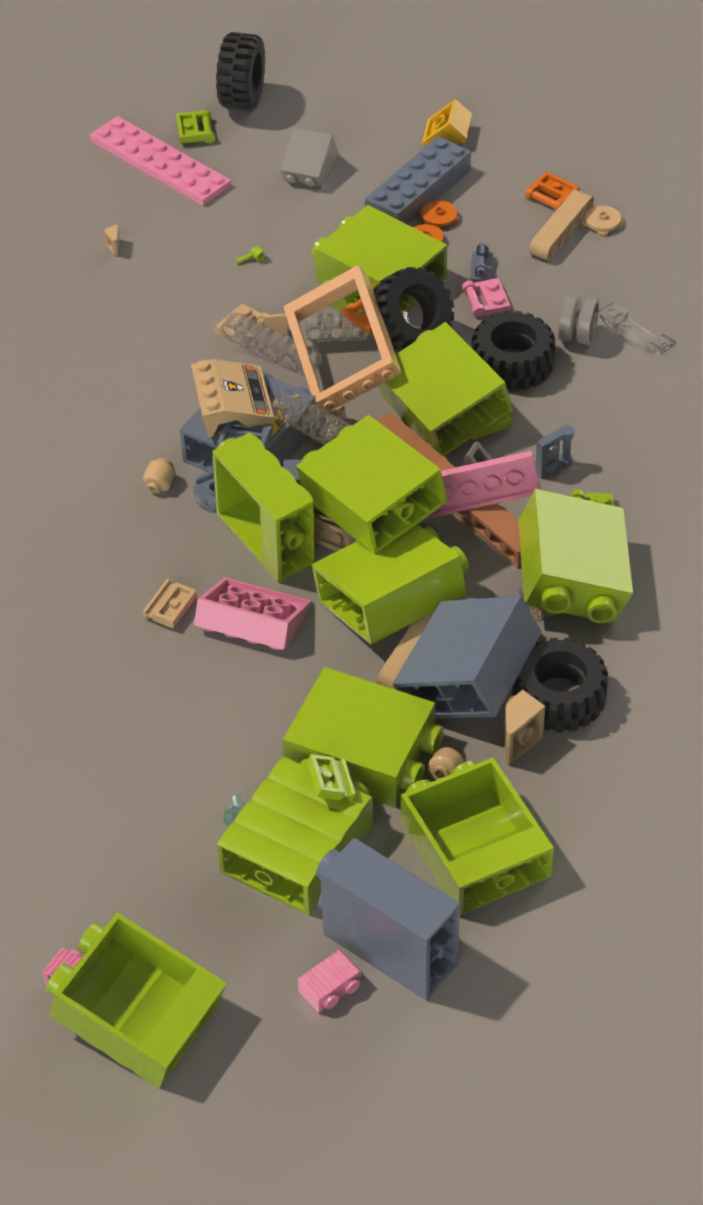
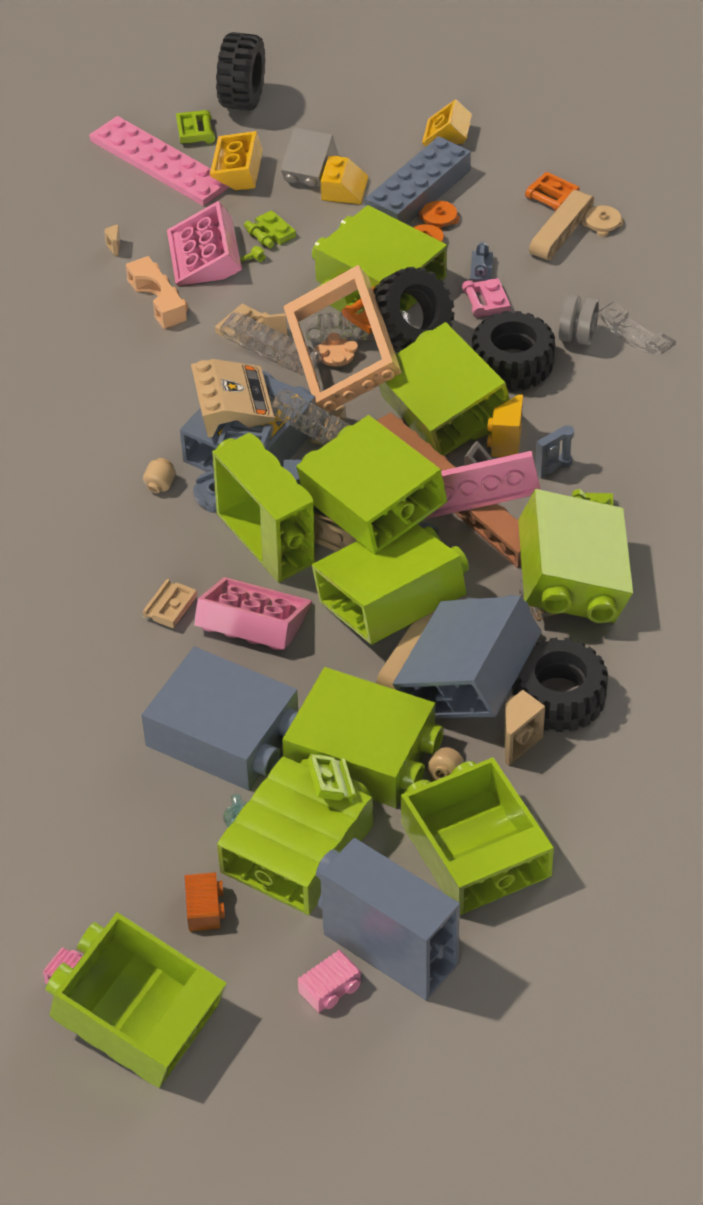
none -> light nougat arch [126,256,188,329]
none -> sand blue brick [141,646,299,791]
none -> bright pink slope [167,201,242,286]
none -> orange brick [184,872,225,932]
none -> yellow slope [210,131,263,190]
none -> lime plate [243,210,296,248]
none -> light nougat piece [314,333,358,367]
none -> yellow slope [321,156,369,204]
none -> yellow slope [487,395,523,457]

